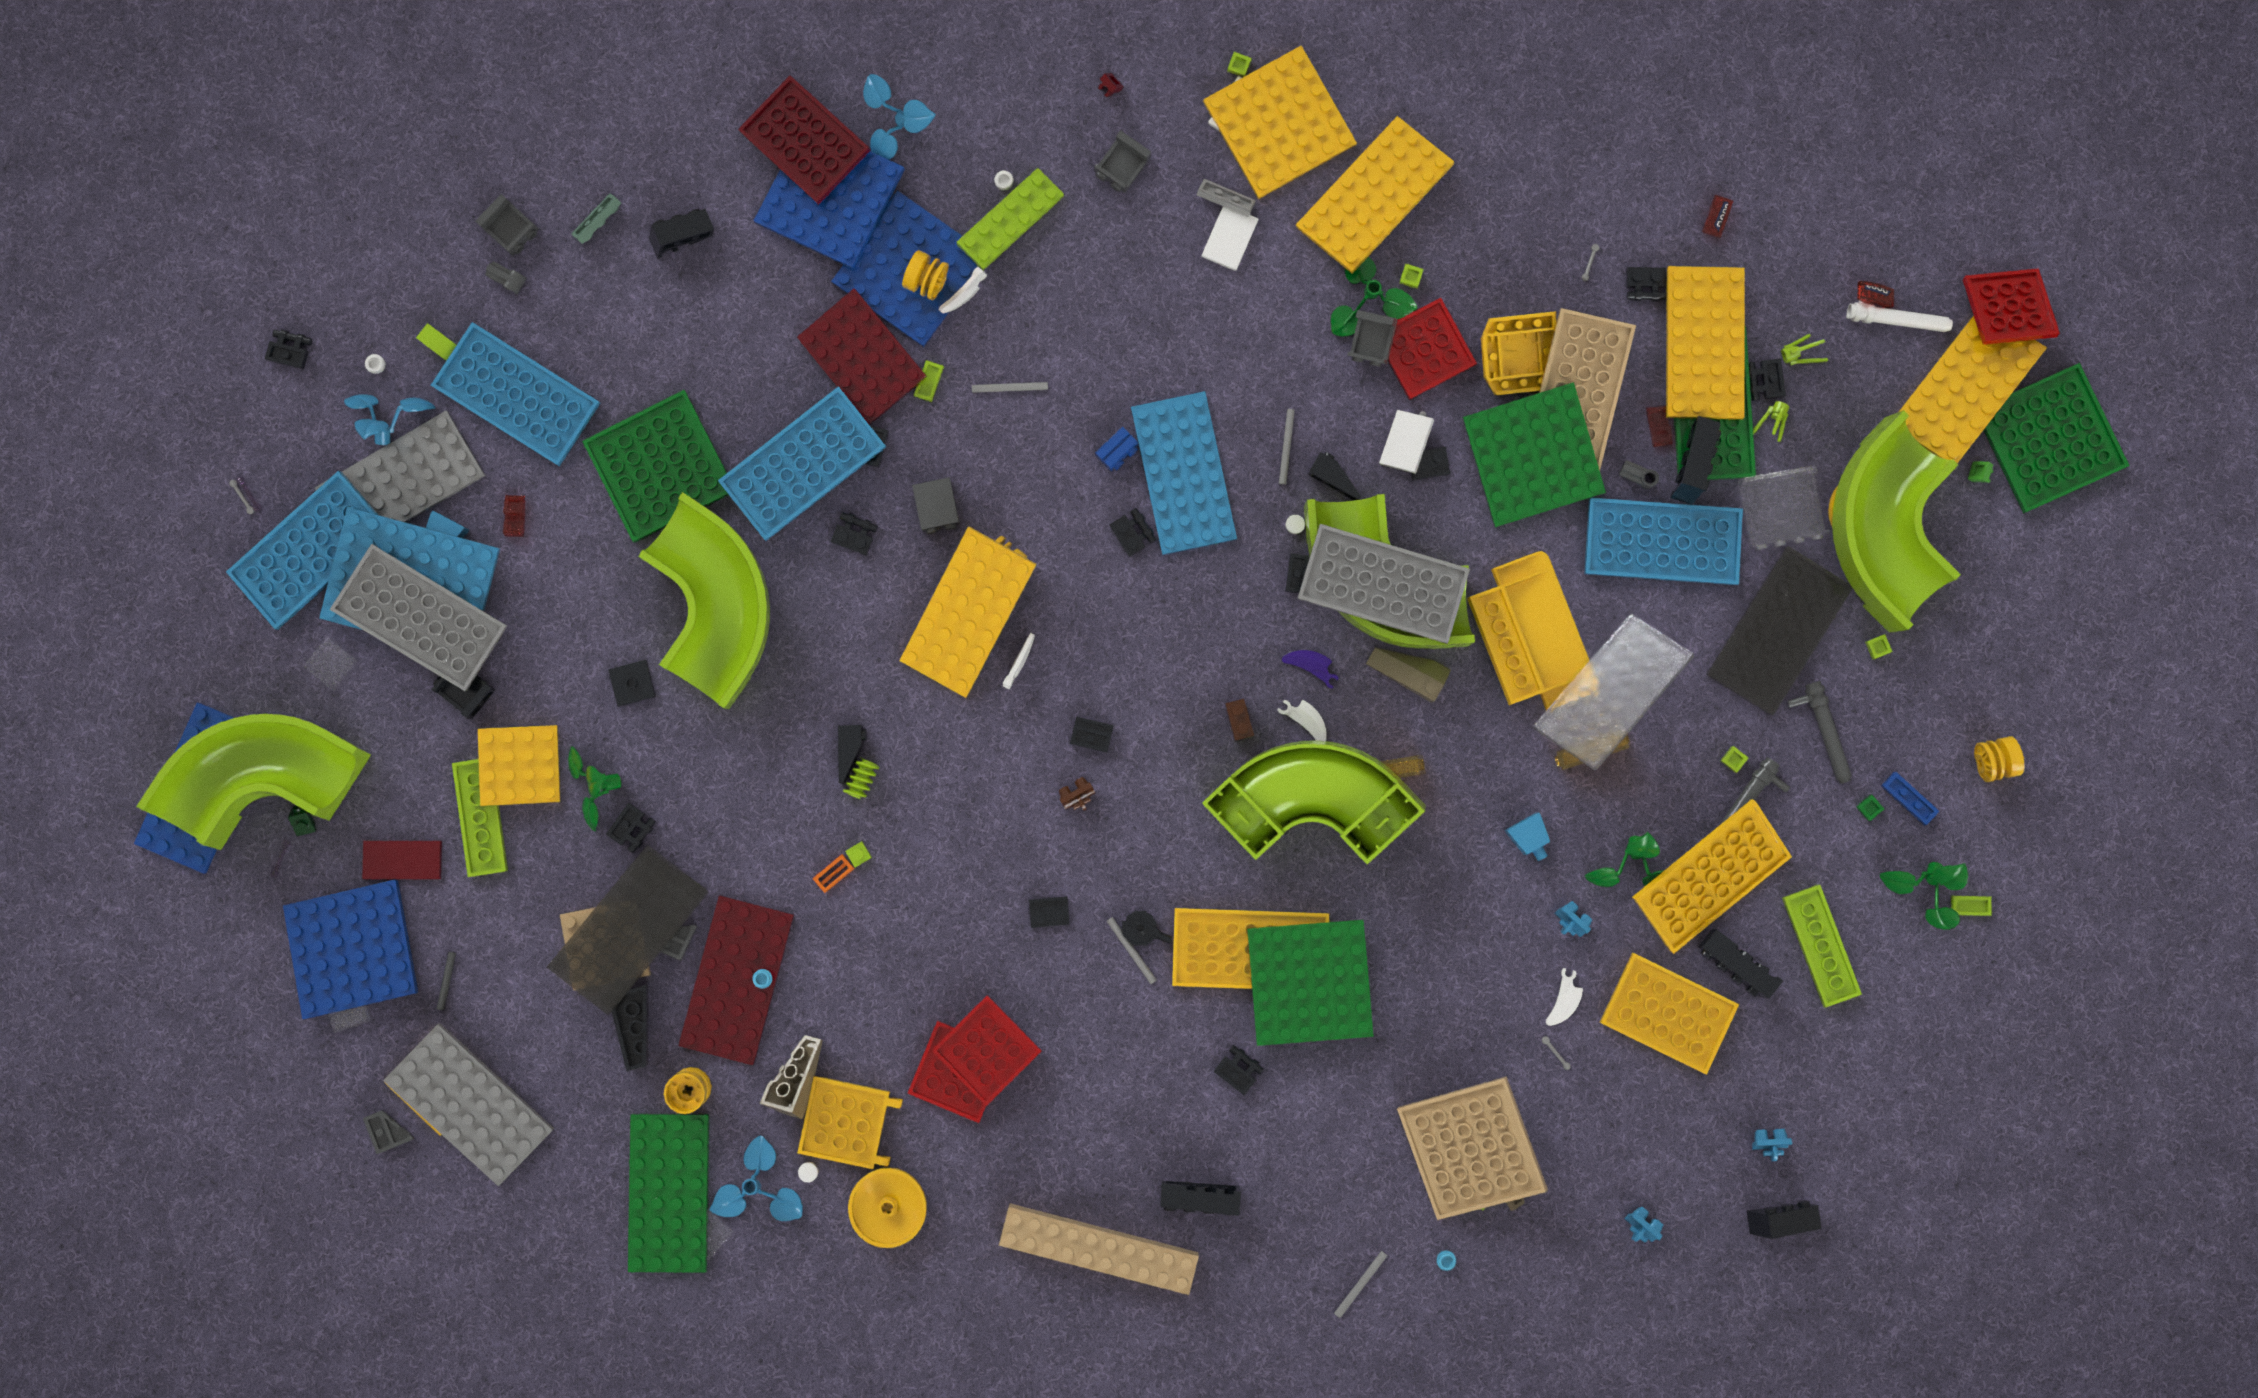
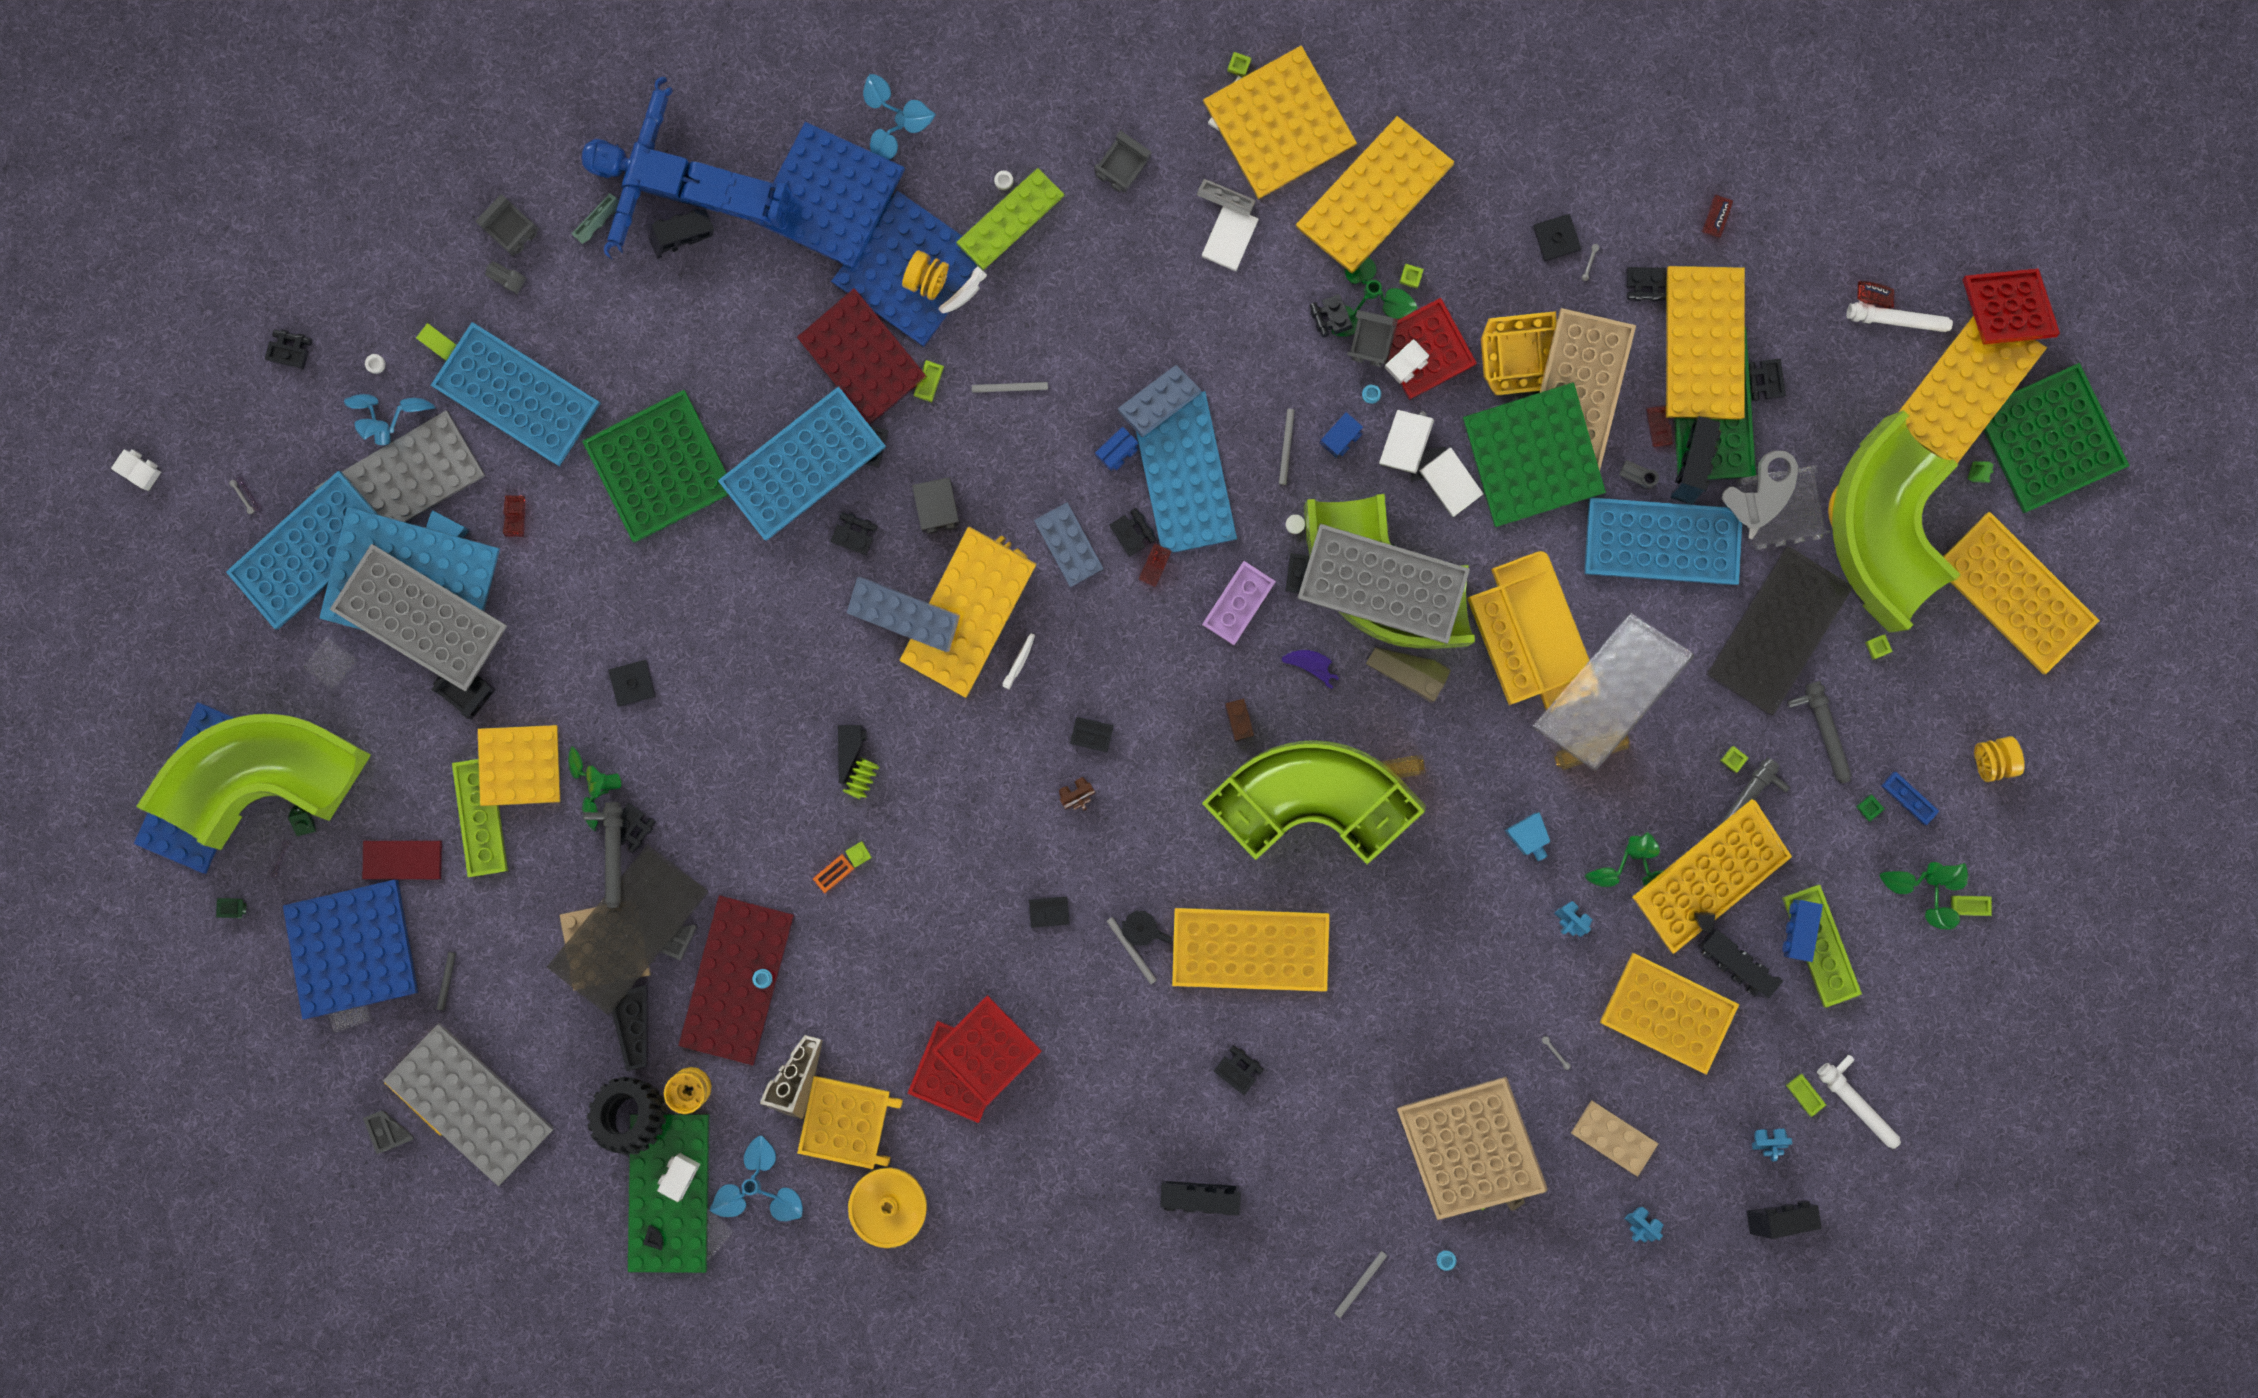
lime piece [638,492,770,709] -> none
dark red plate [738,76,871,205] -> none
white tile [798,1162,818,1182] -> none
tan brick [999,1203,1199,1295] -> none
dark red tile [1098,73,1124,97] -> none
green plate [1247,919,1374,1046] -> none
white piece [1277,700,1326,741] -> none
black slope [1308,452,1361,501] -> none
white piece [1546,968,1583,1026] -> none
lime plant [1753,401,1790,442] -> none
lime plant [1781,334,1828,366] -> none
none -> white brick [111,449,161,491]
none -> dark green bracket [216,898,247,918]
none -> blue piece [581,77,792,259]
none -> dark grey cylinder [583,802,623,908]
none -> black tyre [587,1077,667,1155]
none -> black tile [643,1225,664,1250]
none -> white brick [657,1153,700,1202]
none -> sand blue plate [847,577,960,652]
none -> sand blue plate [1034,503,1104,587]
none -> sand blue plate [1118,365,1201,437]
none -> clear red slope [1138,543,1172,588]
none -> lavender plate [1202,561,1276,646]
none -> black plate [1310,294,1353,338]
none -> blue brick [1319,412,1363,458]
none -> medium azure plate [1362,385,1381,404]
none -> white brick [1384,339,1429,384]
none -> white tile [1420,448,1483,517]
none -> black plate [1533,214,1581,262]
none -> tan plate [1571,1100,1658,1177]
none -> black tile [1694,912,1715,933]
none -> light grey animal [1722,451,1798,539]
none -> blue brick [1782,899,1823,962]
none -> lime tile [1786,1074,1826,1117]
none -> white cylinder [1817,1055,1901,1149]
none -> yellow plate [1943,512,2100,675]

